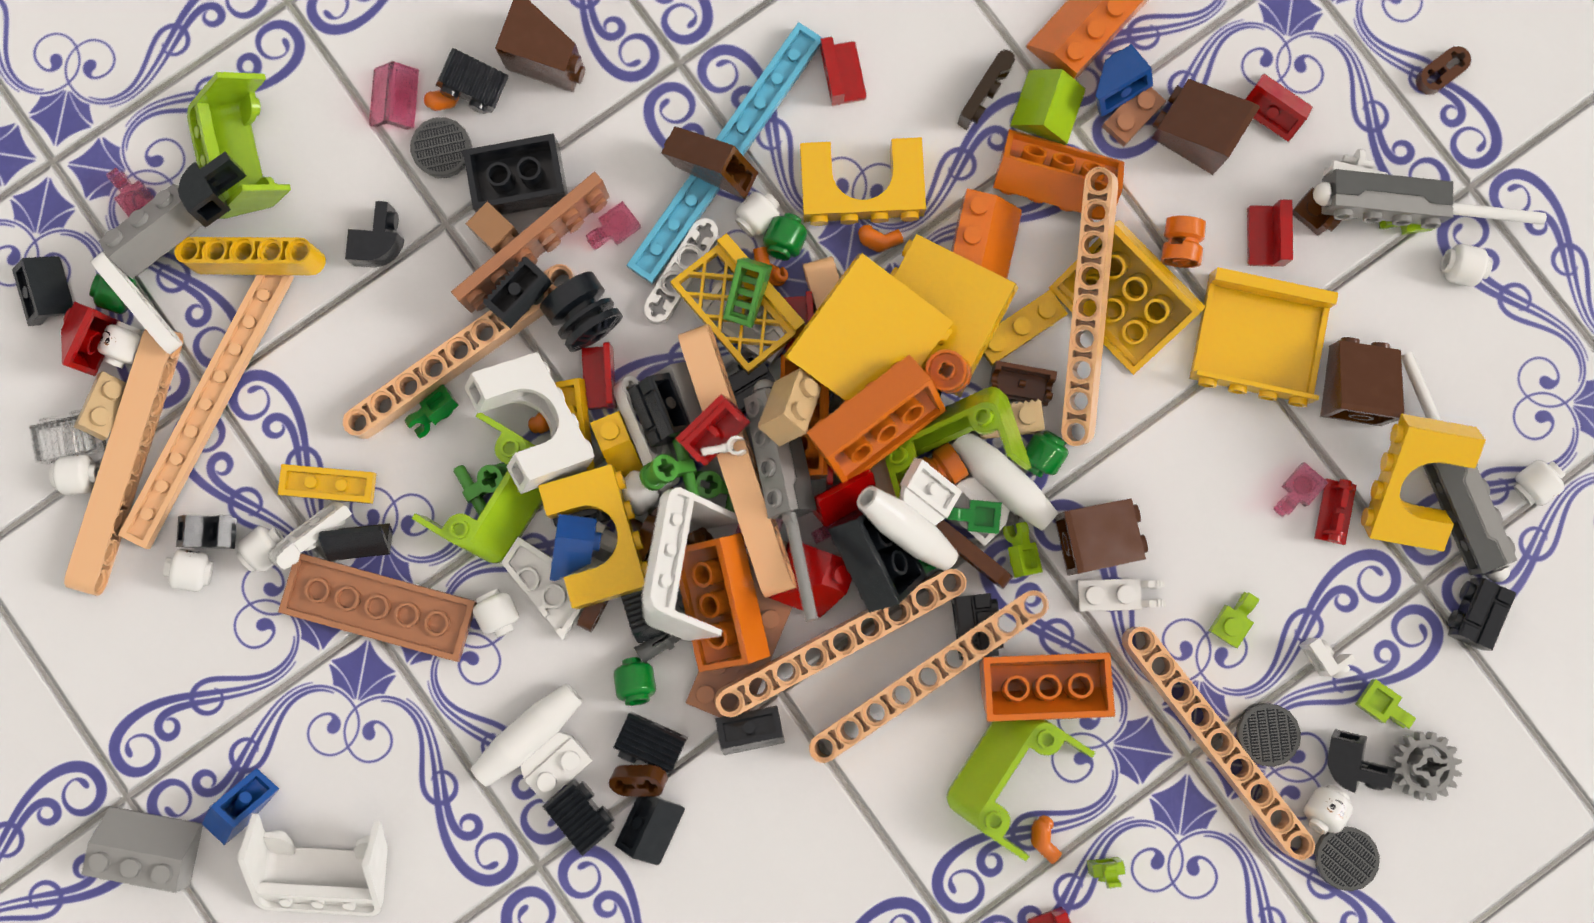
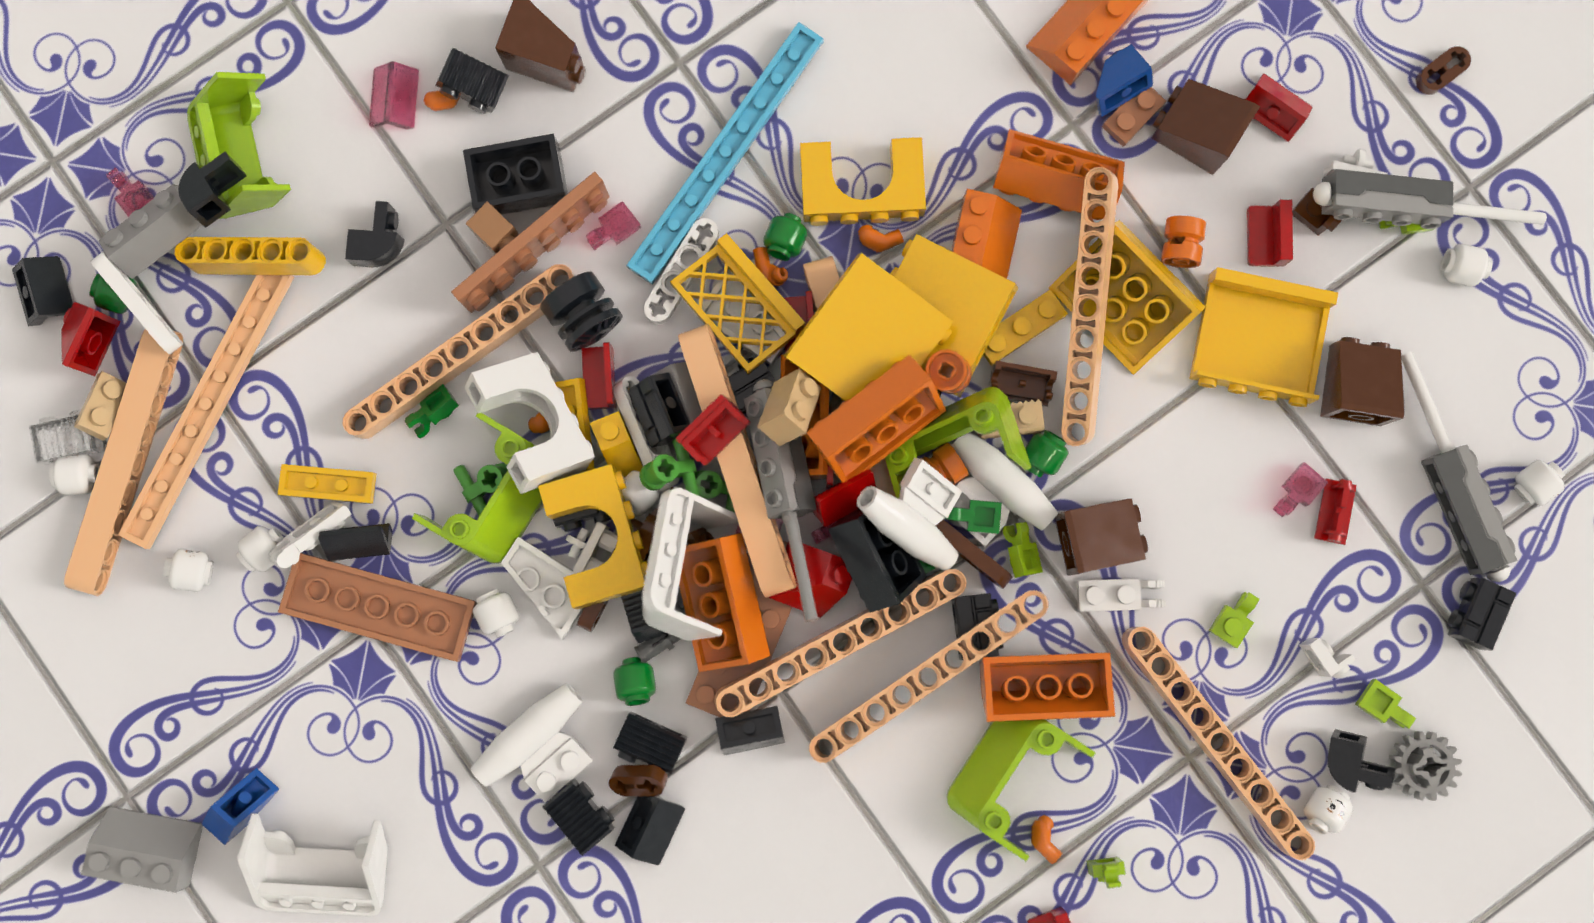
white head [97,321,142,369] -> none
brick [176,515,237,549] -> none
tile [410,117,472,178] -> none
black brick [483,257,553,329] -> none
blue slope [550,514,601,581] -> none
reddish brown slope [661,126,758,199] -> none
white hand [701,436,747,456] -> none
bright green slope [723,257,772,328] -> none
white head [735,192,780,237] -> none
red panel [820,37,867,106] -> none
dark brown hinge [957,49,1015,130] -> none
lime slope [1009,69,1086,145] -> none
tile [1236,703,1301,767] -> none
tile [1314,826,1380,891] -> none
yellow arch [1361,414,1486,552] -> none

